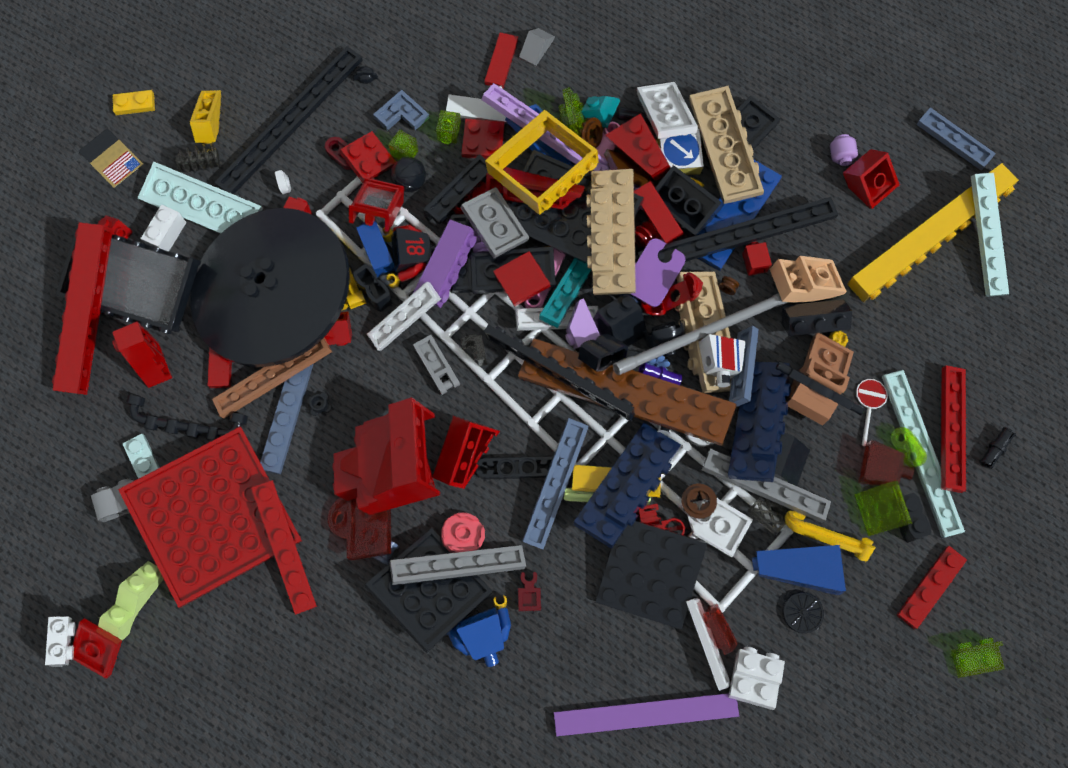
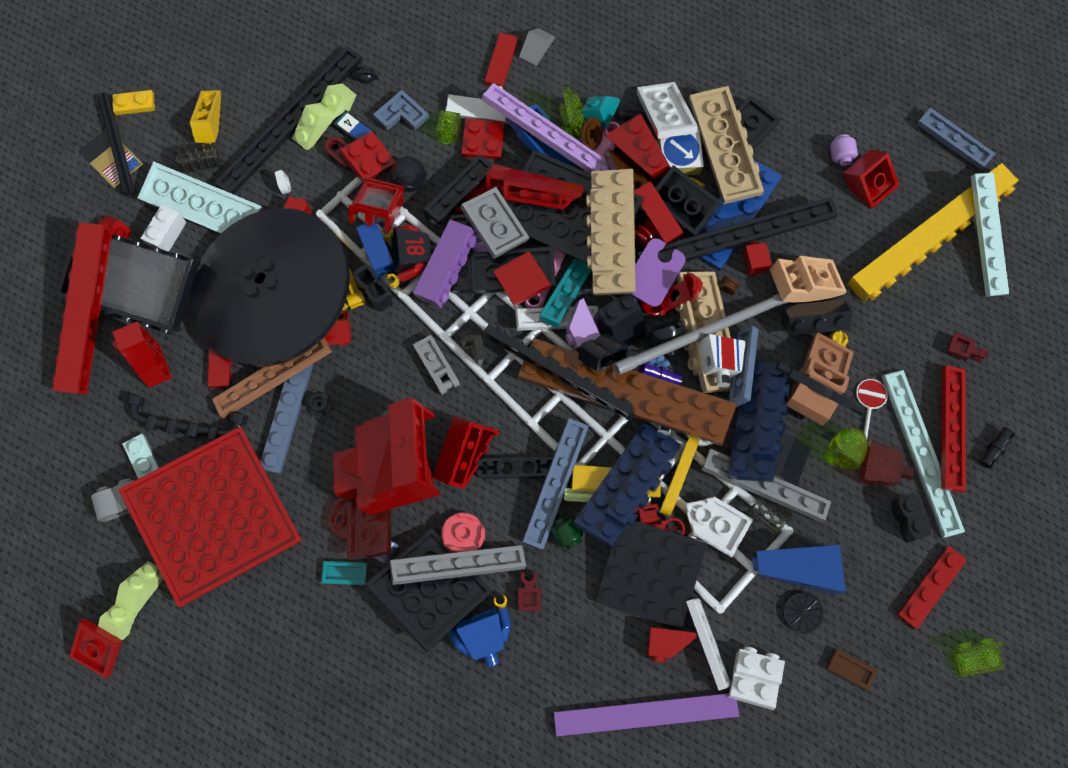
white plate [45,616,75,667] -> none
red plate [251,480,317,615] -> none
white tile [367,282,441,351] -> none
clear neon green brick [388,129,418,159] -> none
yellow window [485,110,599,215] -> none
reddish brown gear [681,484,717,519] -> none
clear red plate [703,603,738,655] -> none
yellow piece [785,511,876,562] -> none
clear neon green plate [855,481,912,536] -> none
clear neon green plate [891,427,927,467] -> none
none -> black axle [98,93,135,196]
none -> yellowish green arch [292,83,356,150]
none -> teal tile [321,561,367,585]
none -> tile [333,110,376,141]
none -> dark green head [551,515,584,550]
none -> red slope [646,627,696,663]
none -> yellow beam [660,435,700,517]
none -> clear neon green piece [823,427,868,470]
none -> reddish brown tile [825,648,878,691]
none -> dark red plate [946,332,988,363]

